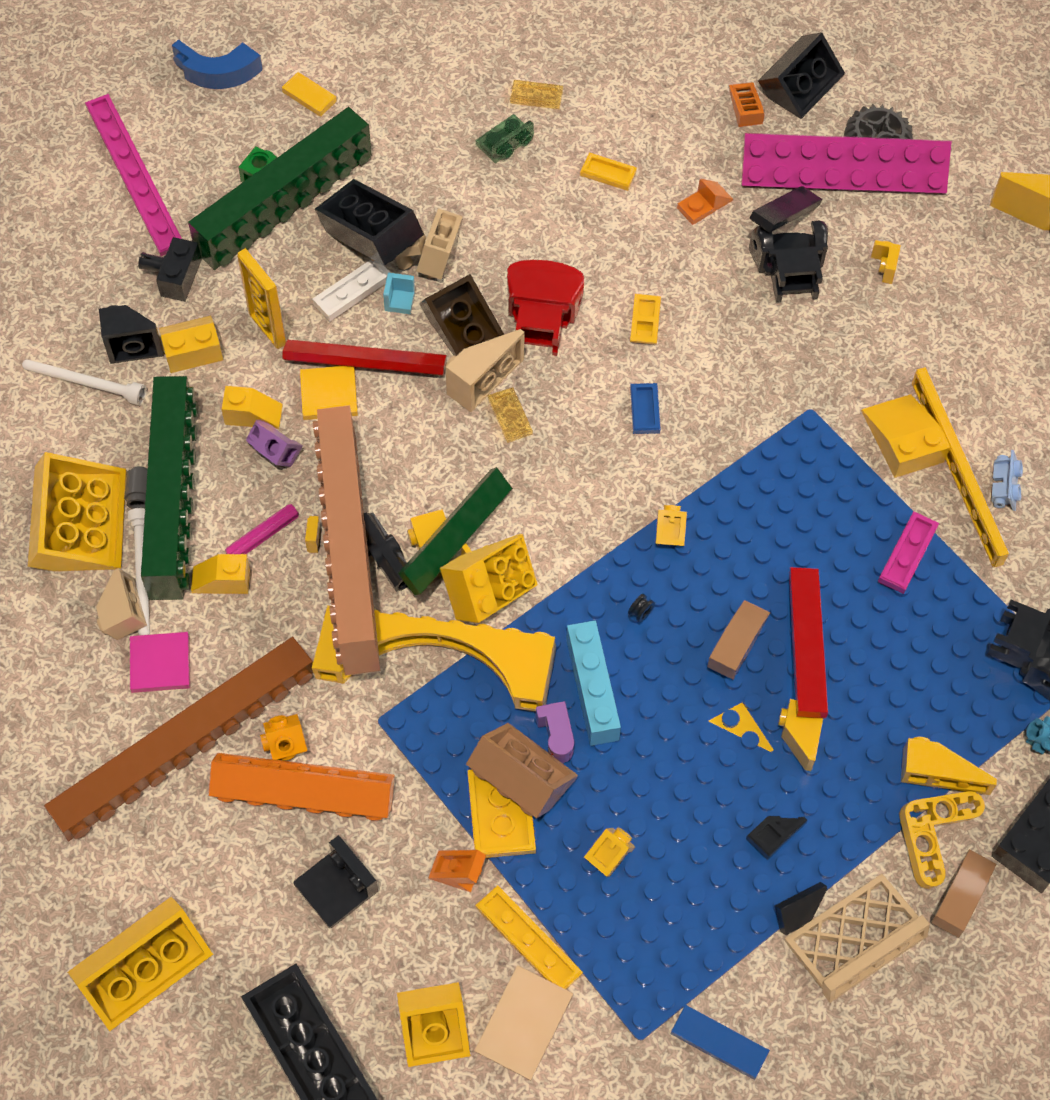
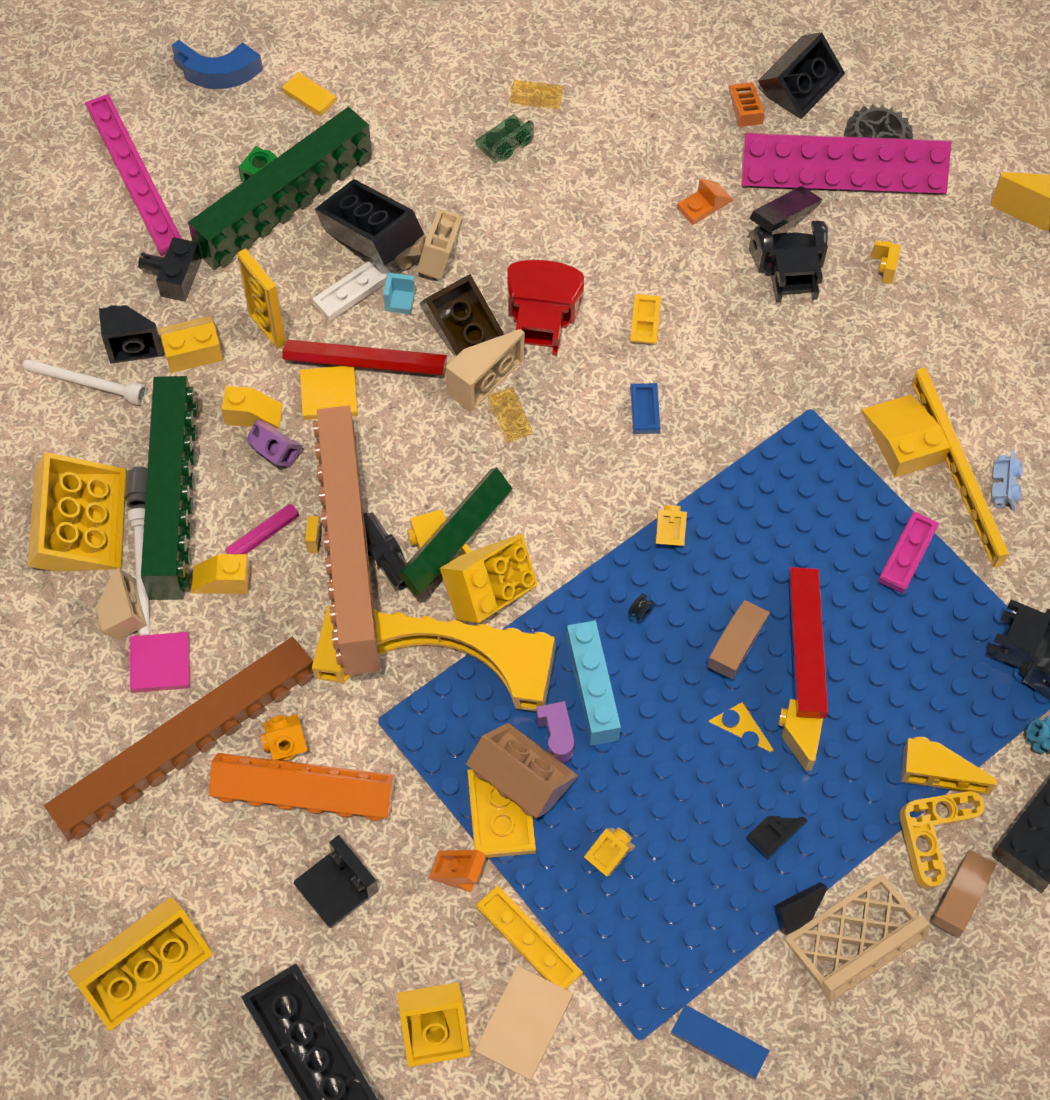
yellow tile [580,152,637,191] -> none

